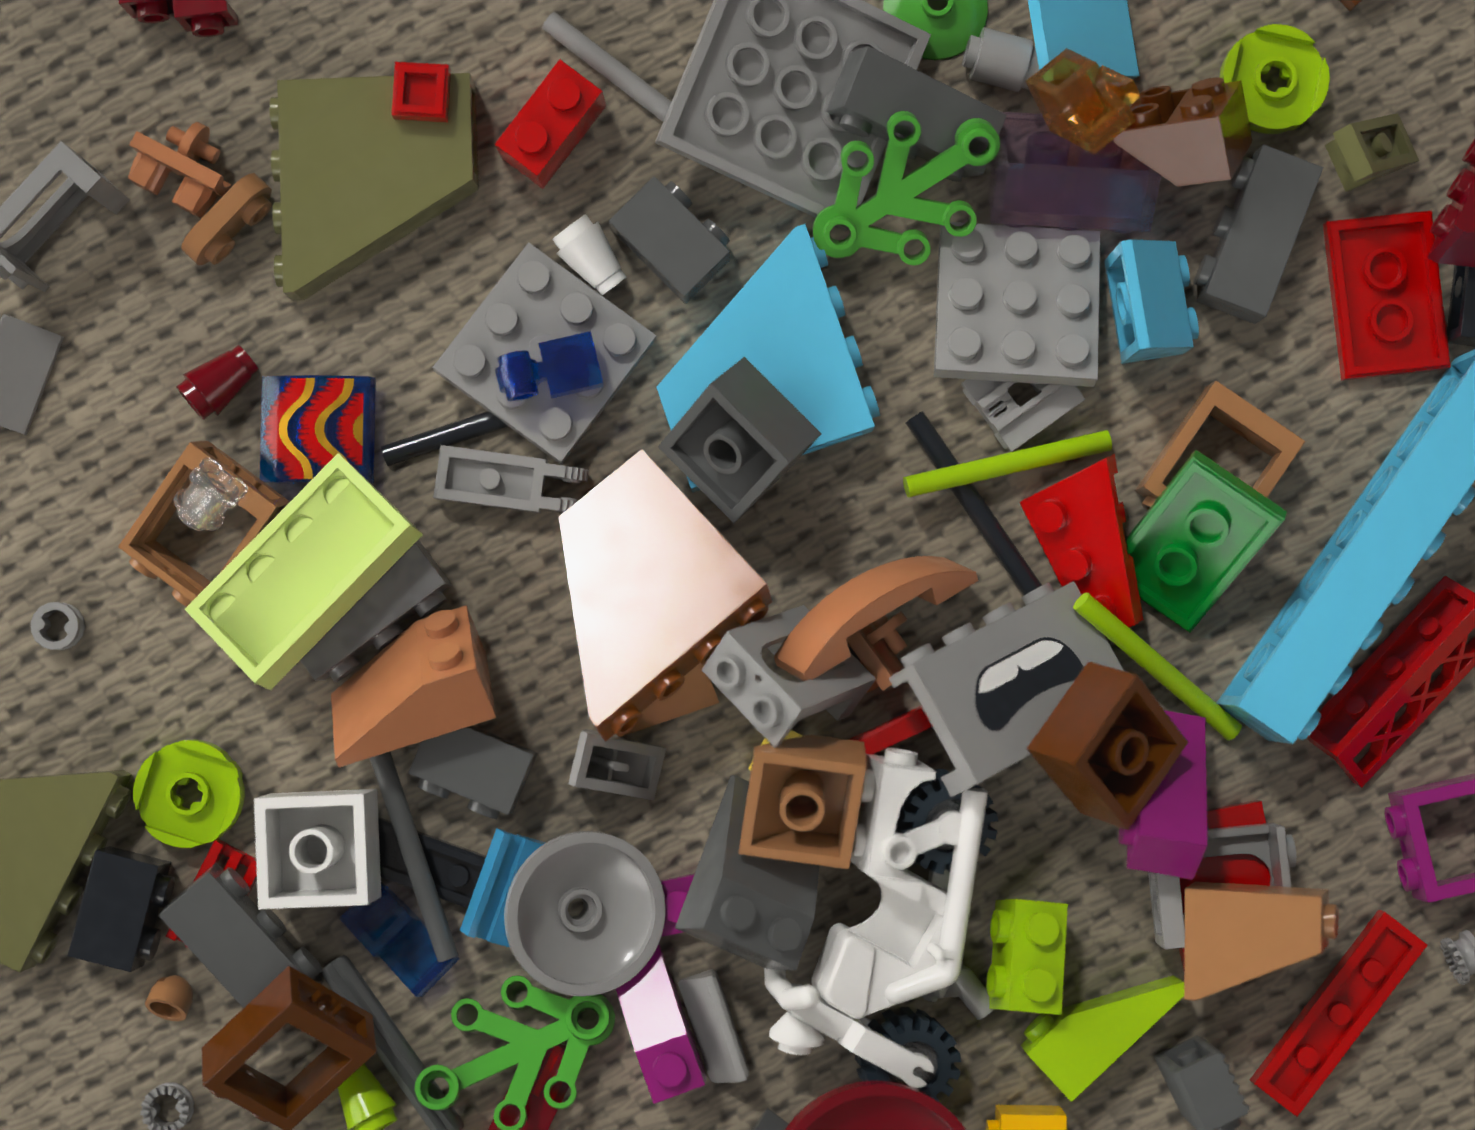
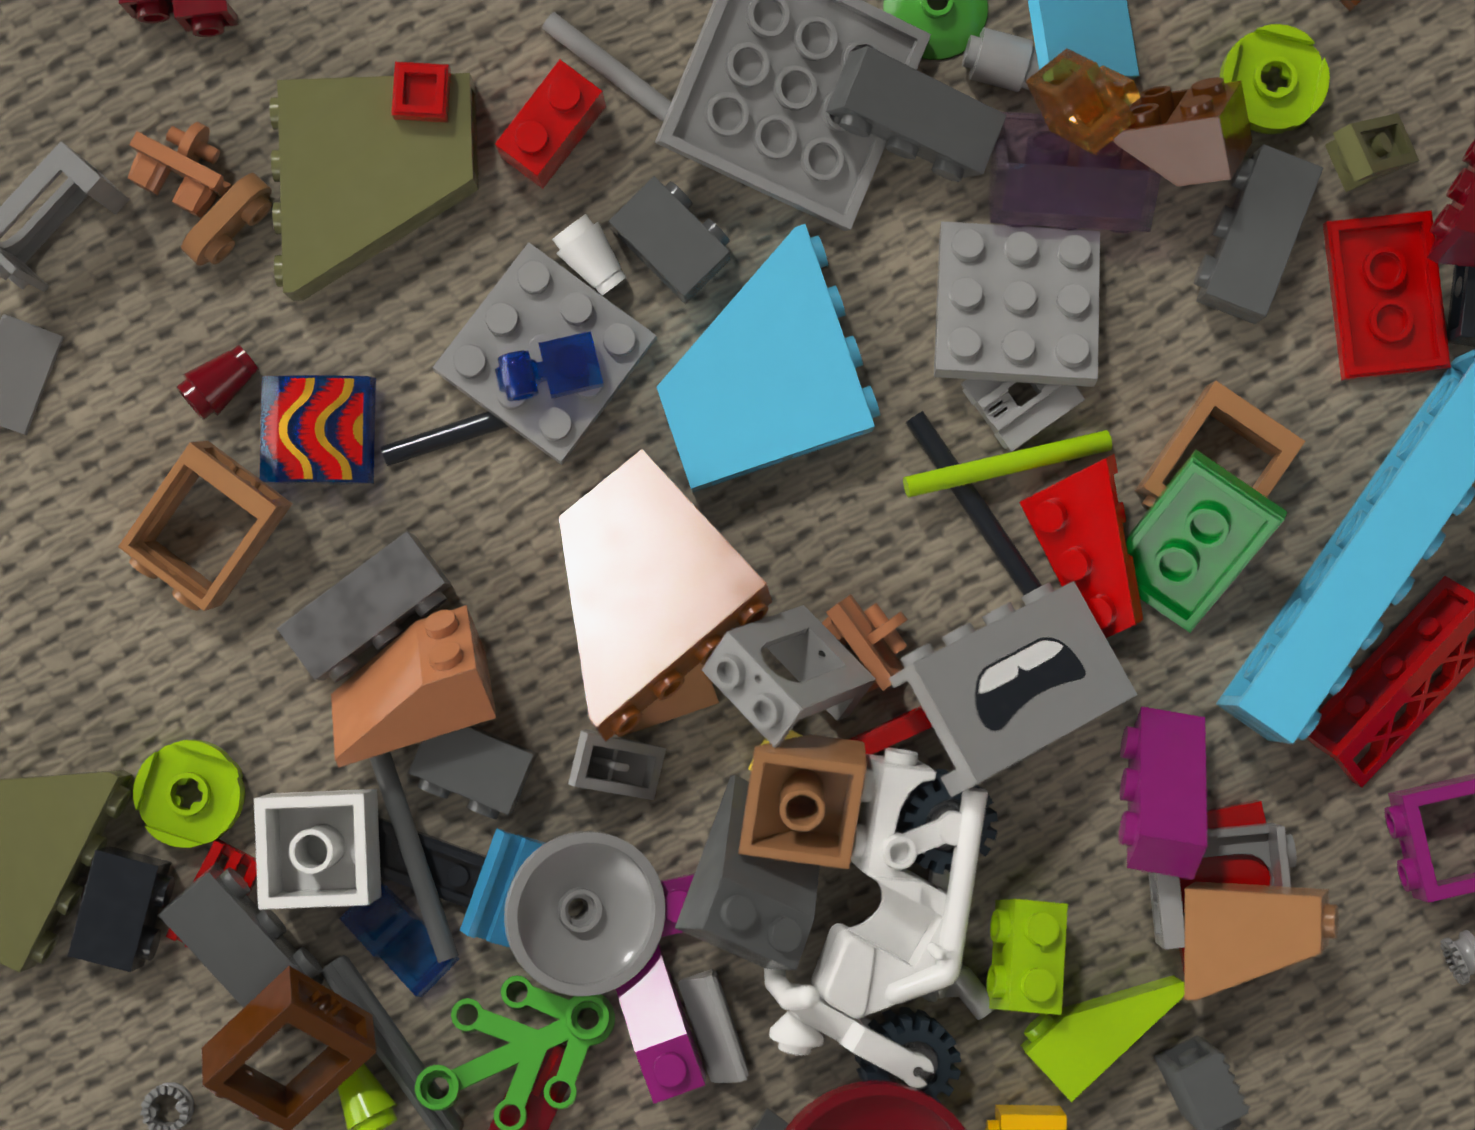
light grey bush [31,602,85,650] -> none
medium nougat hinge [145,975,193,1021] -> none
clear brick [173,458,248,531] -> none
yellowish green slope [185,453,423,690] -> none
light grey hinge [433,445,589,513] -> none
dark grey slope [658,357,822,523] -> none
nougat slope [774,556,978,681] -> none
bright green plant [813,111,1000,265] -> none
reddish brown brick [1026,661,1188,830] -> none
lime bar [1073,592,1242,741] -> none
medium azure slope [1104,239,1199,364] -> none
red plate [1249,910,1428,1117] -> none

